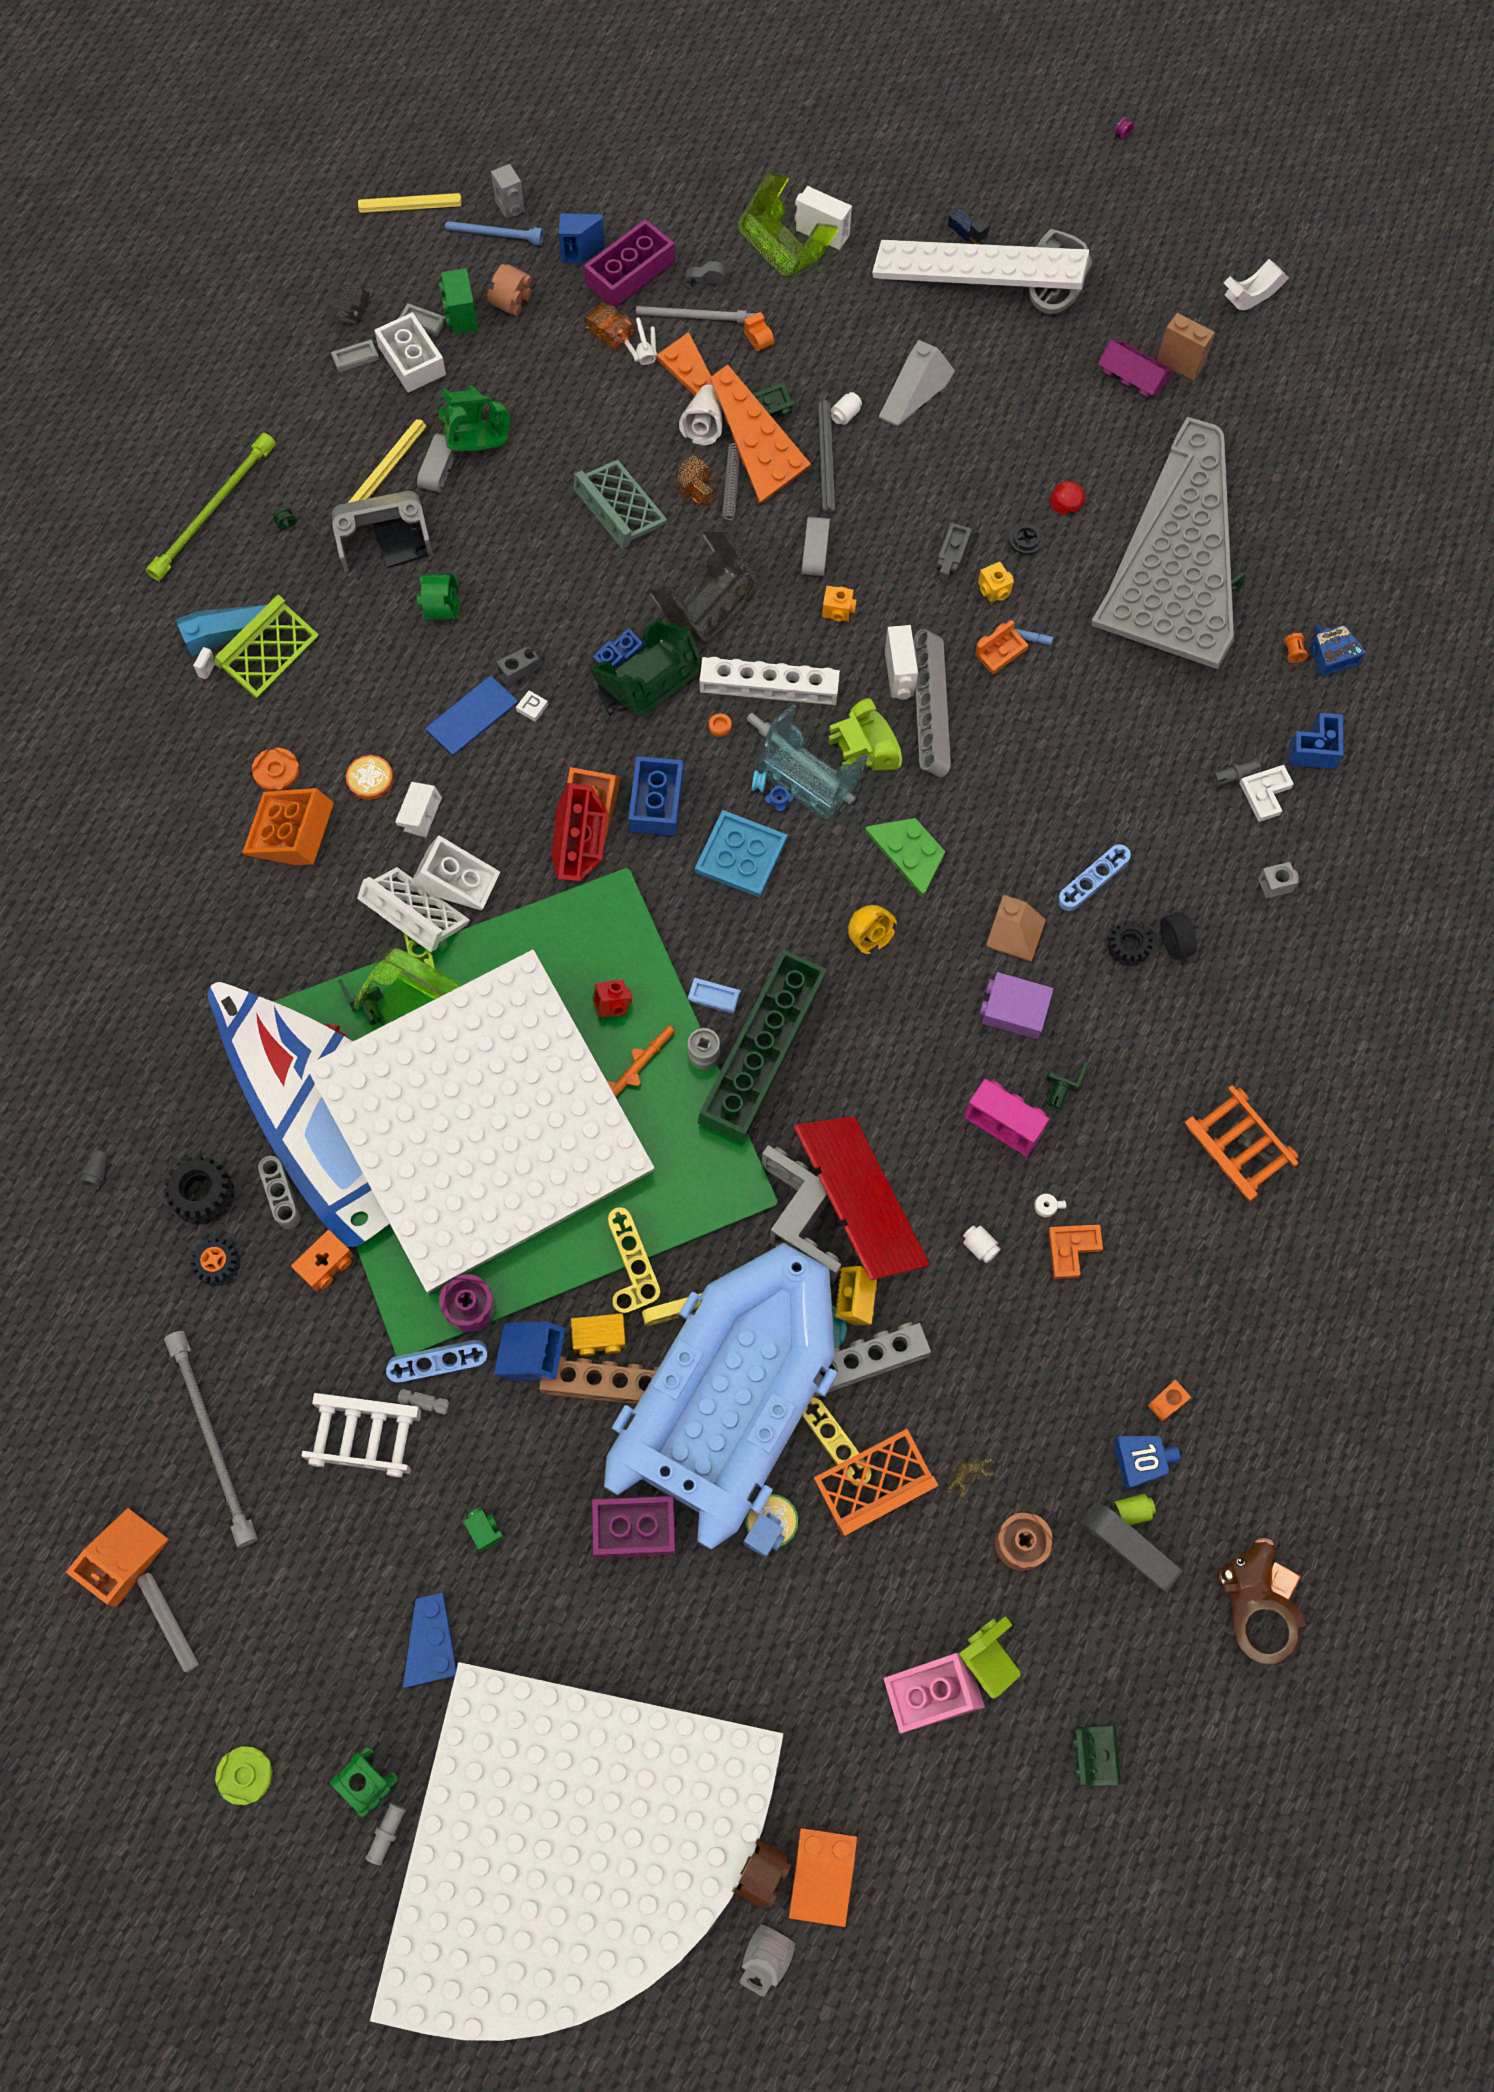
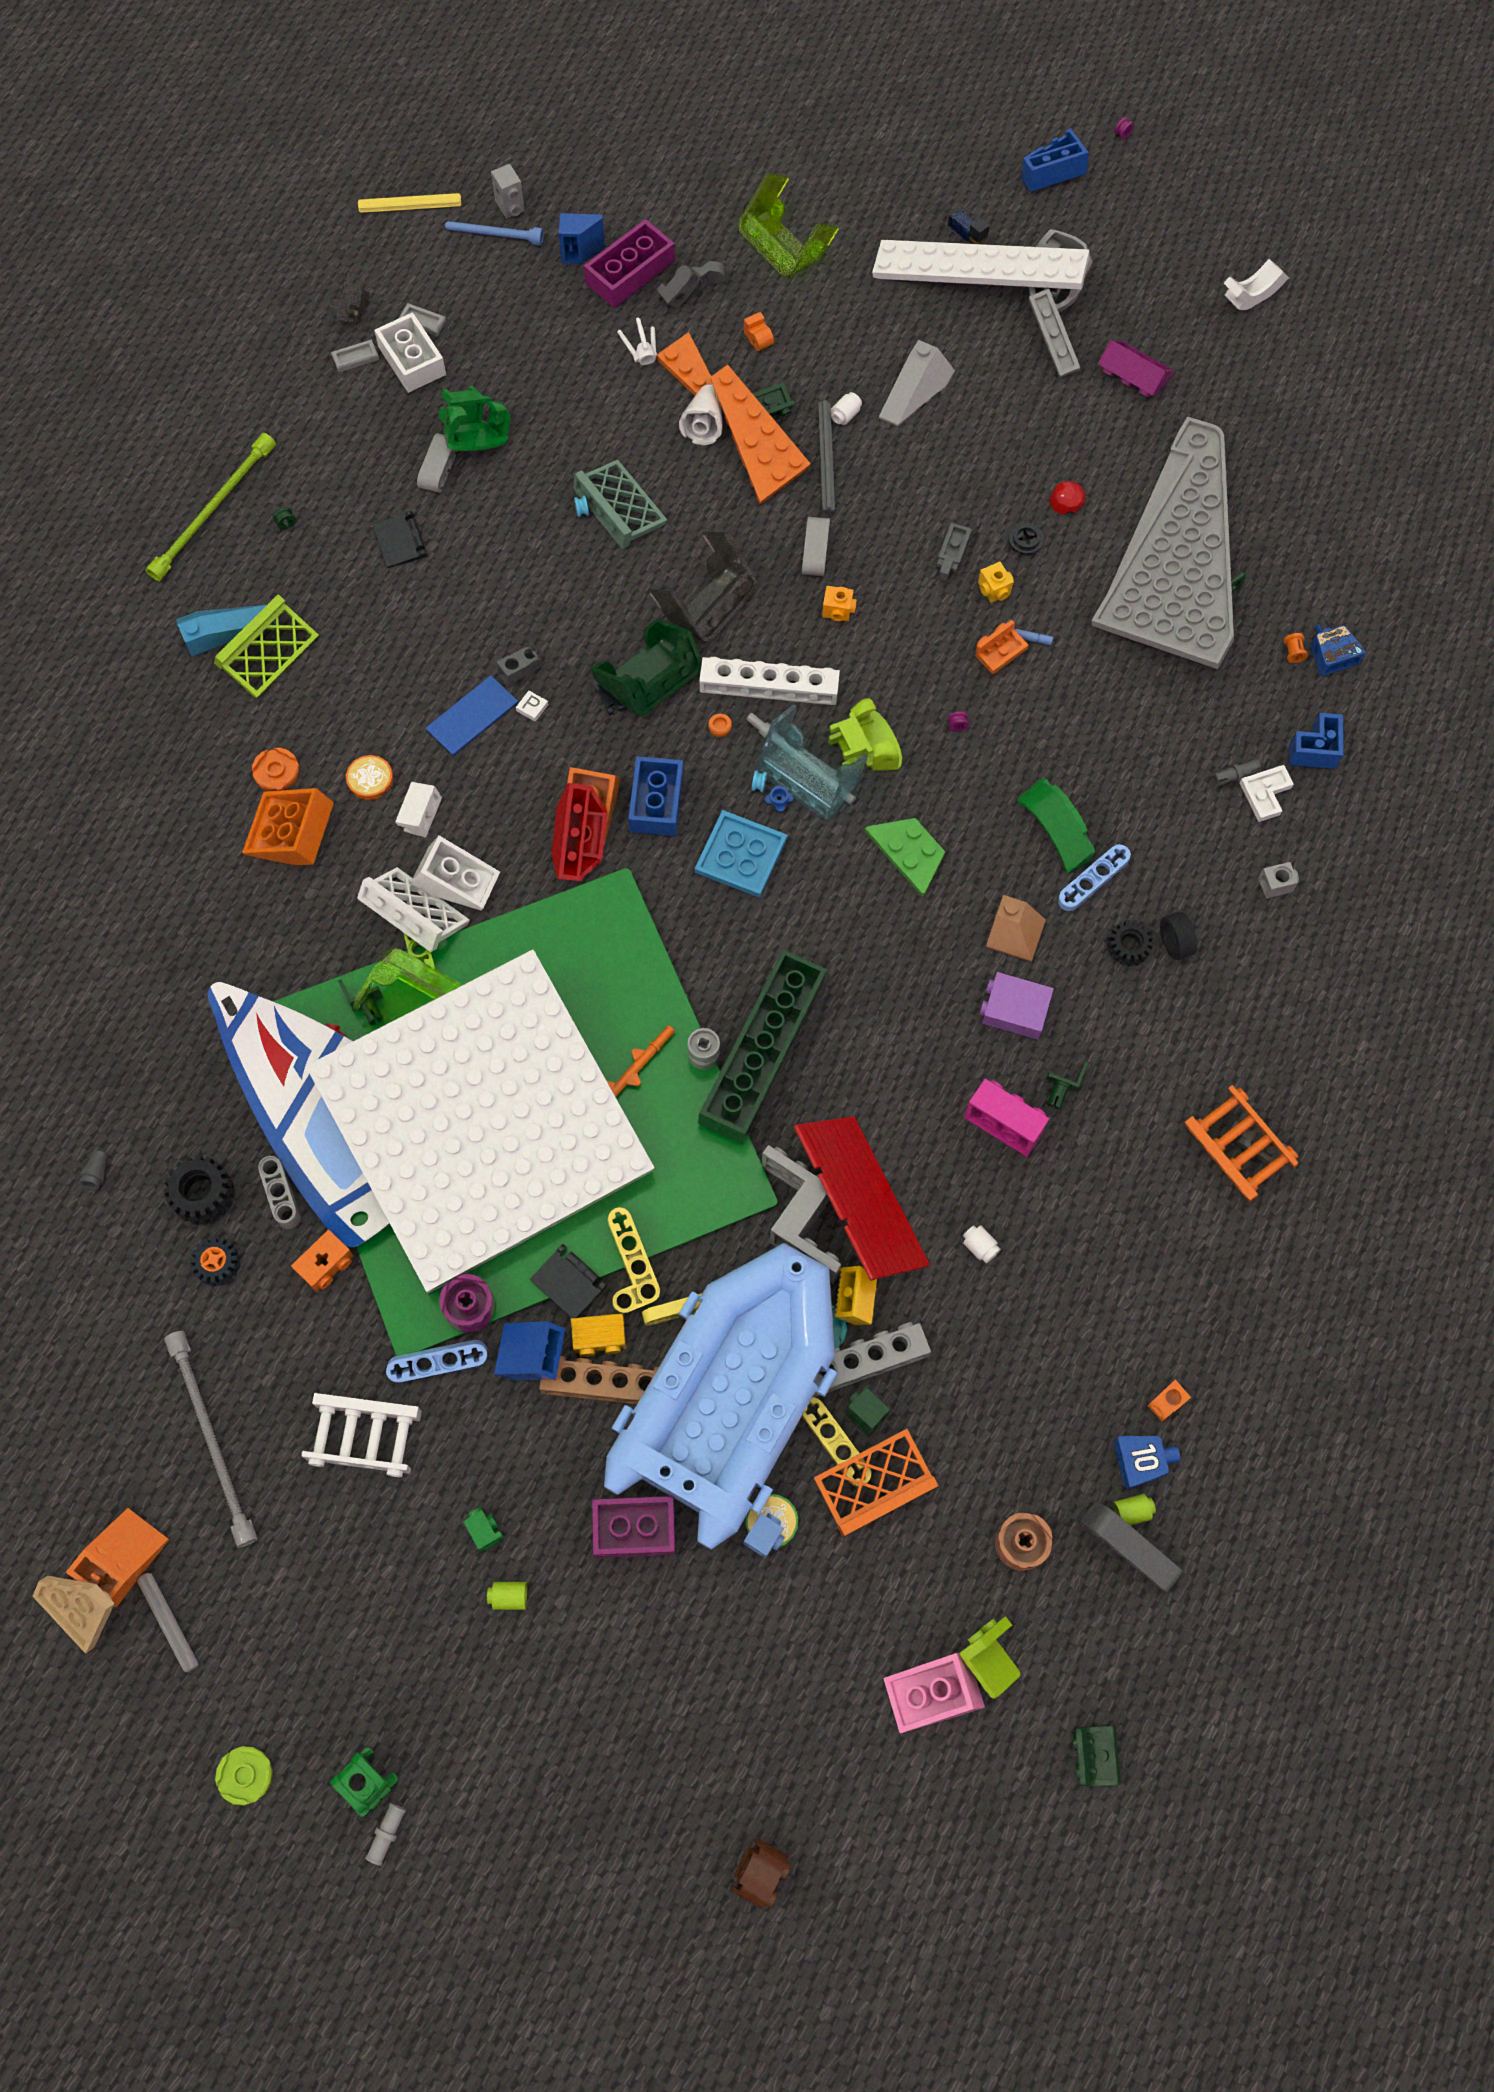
white tile [193,647,215,679] -> none
light grey windscreen [332,491,432,571] -> none
light yellow axle [348,419,426,503] -> none
white brick [370,1662,783,2041] -> none
light grey axle [398,1389,449,1414] -> none
blue wing [403,1593,457,1688] -> none
green brick [417,574,460,621] -> none
green brick [439,268,478,335] -> none
nougat brick [487,263,532,317] -> none
clear orange brick [584,302,633,350] -> none
red brick [592,980,632,1018] -> none
blue slope [593,628,645,669] -> none
light grey bar [636,306,763,324] -> none
clear orange brick [678,454,713,507] -> none
light blue tile [687,978,741,1014] -> none
light grey piece [722,443,740,520] -> none
light grey piece [740,1924,795,1996] -> none
orange slope [789,1828,857,1927] -> none
white brick [795,186,852,250] -> none
yellow cylinder [848,905,897,954] -> none
white brick [885,625,918,700] -> none
light grey beam [913,629,951,777] -> none
clear yellow arm [947,1459,995,1499] -> none
white piece [1034,1194,1066,1217] -> none
orange plate [1048,1225,1103,1279] -> none
medium nougat brick [1157,313,1215,381] -> none
reddish brown animal [1218,1538,1307,1664] -> none
tile [1271,1562,1301,1600] -> none
none -> tan plate [33,1576,115,1654]
none -> lime brick [487,1582,527,1610]
none -> black piece [530,1244,608,1318]
none -> medium azure bush [574,495,589,518]
none -> dark grey leg [657,265,700,309]
none -> dark green brick [846,1387,890,1437]
none -> magenta bush [947,711,970,732]
none -> green windscreen [1017,778,1095,874]
none -> blue wedge [1022,128,1089,192]
none -> light grey plate [1028,289,1080,378]

